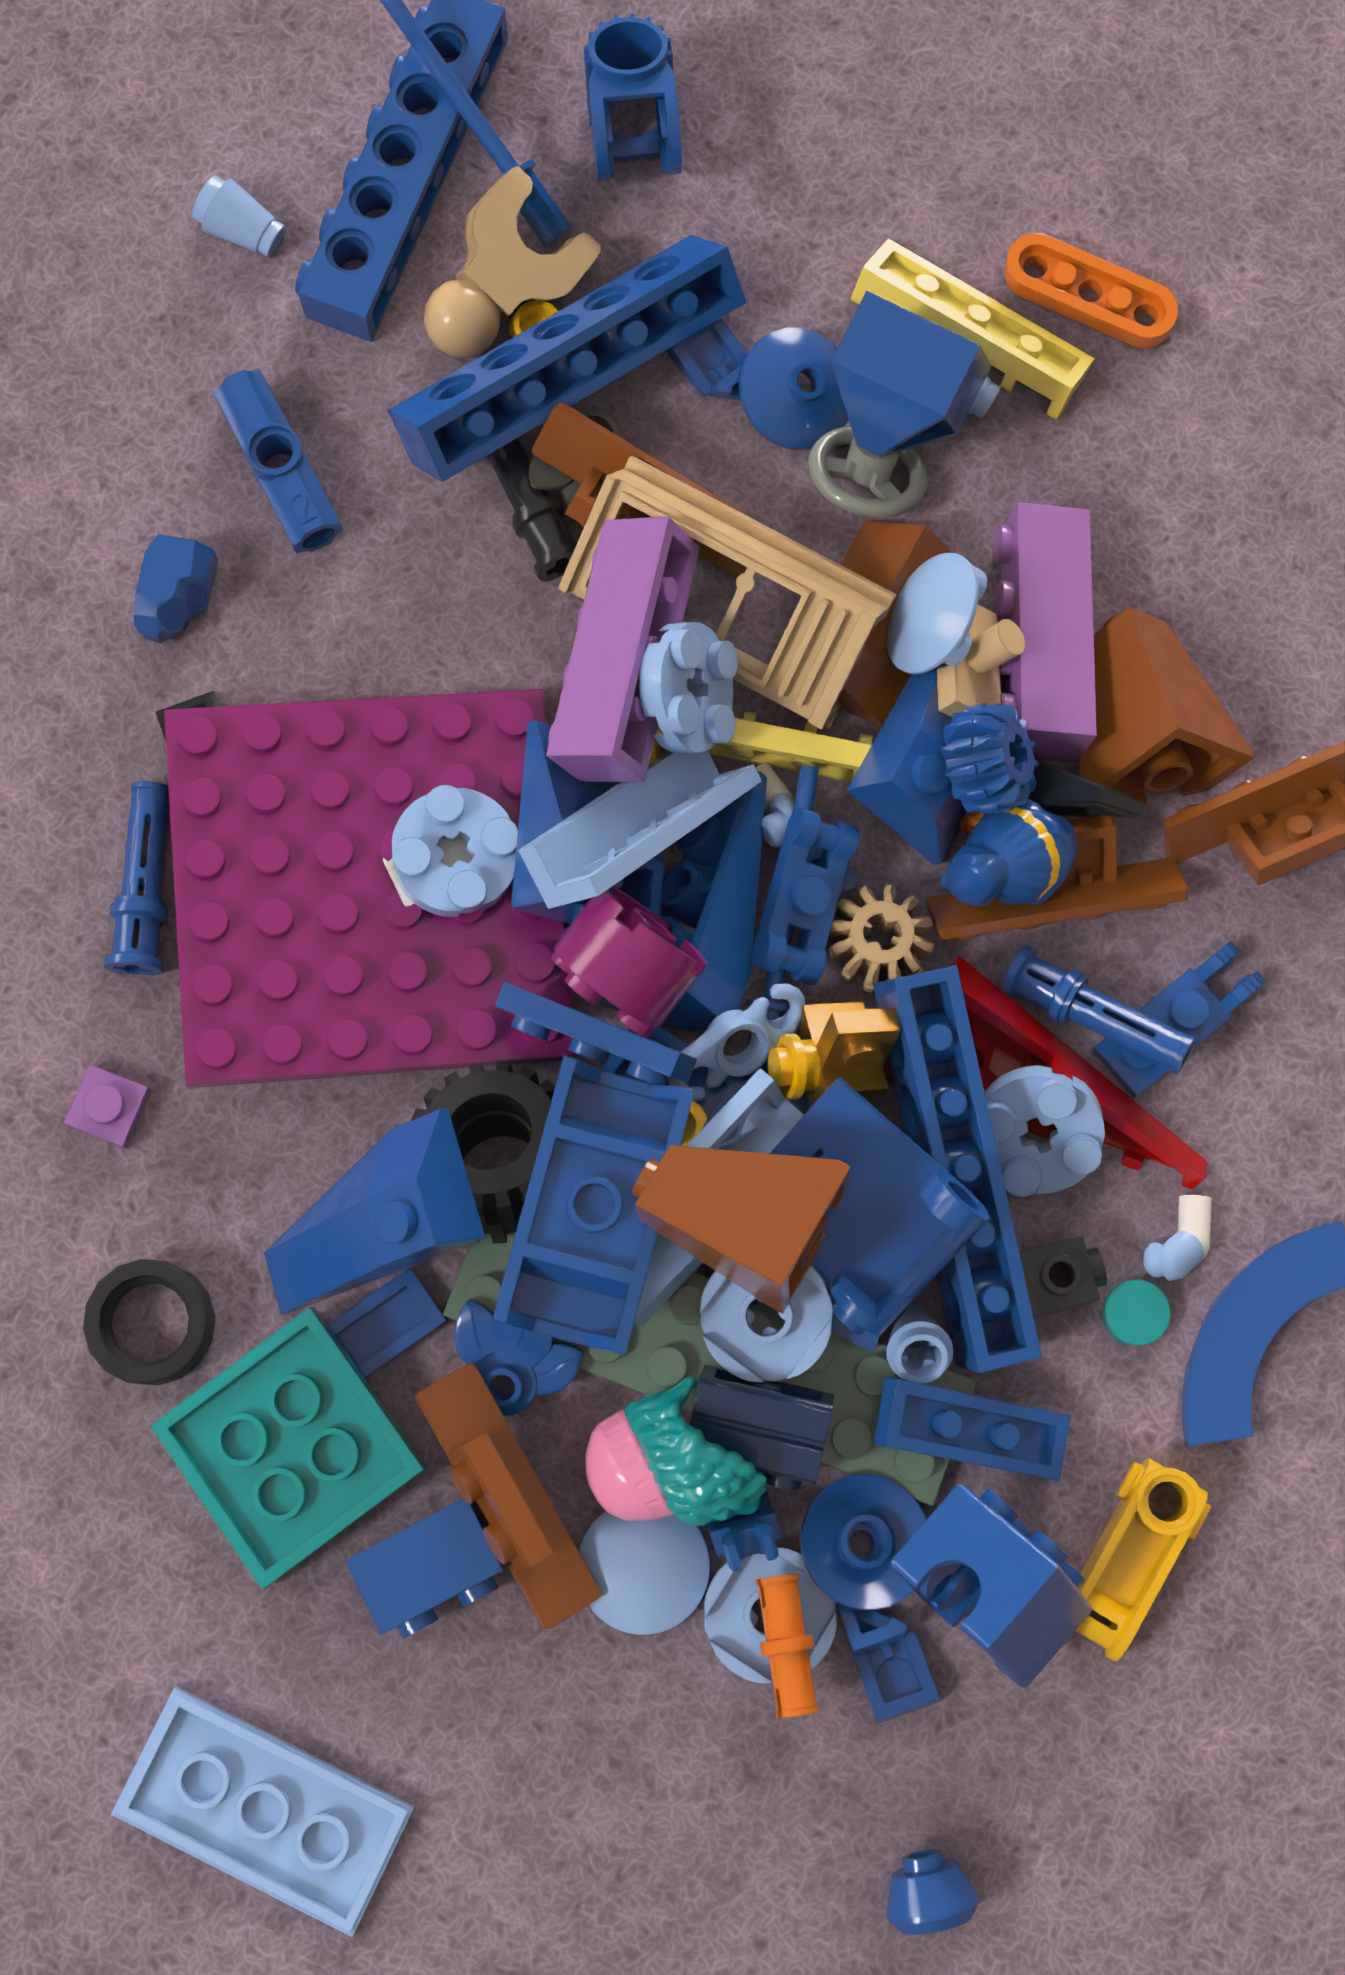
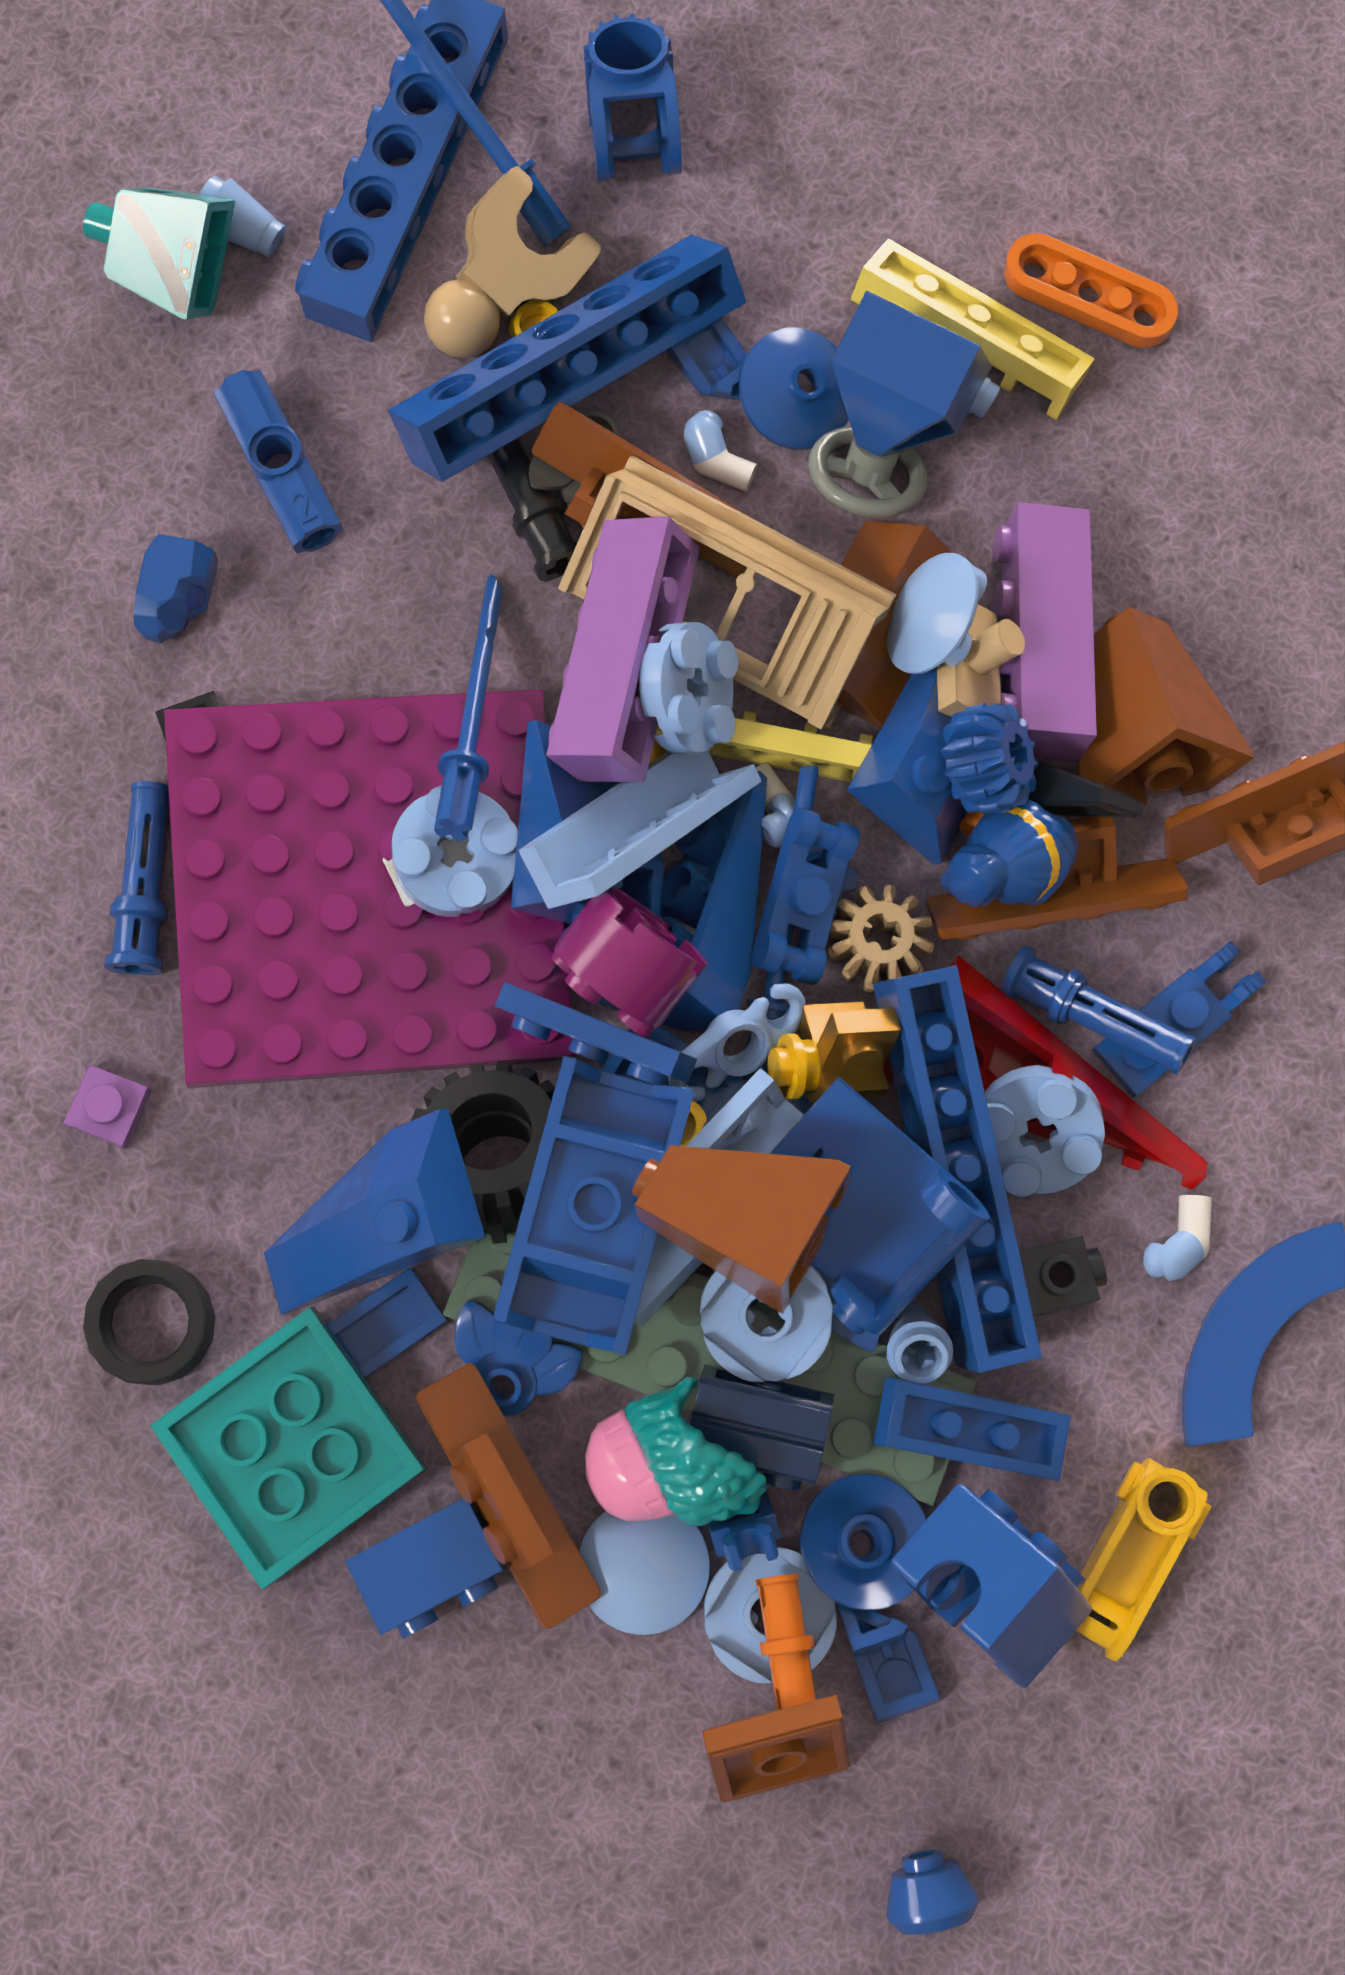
light blue tile [111,1687,415,1937] -> none
teal tile [1102,1280,1170,1346] -> none
none -> torso [83,187,235,320]
none -> blue piece [434,574,503,841]
none -> arm [684,410,758,492]
none -> dark orange tile [702,1695,850,1803]

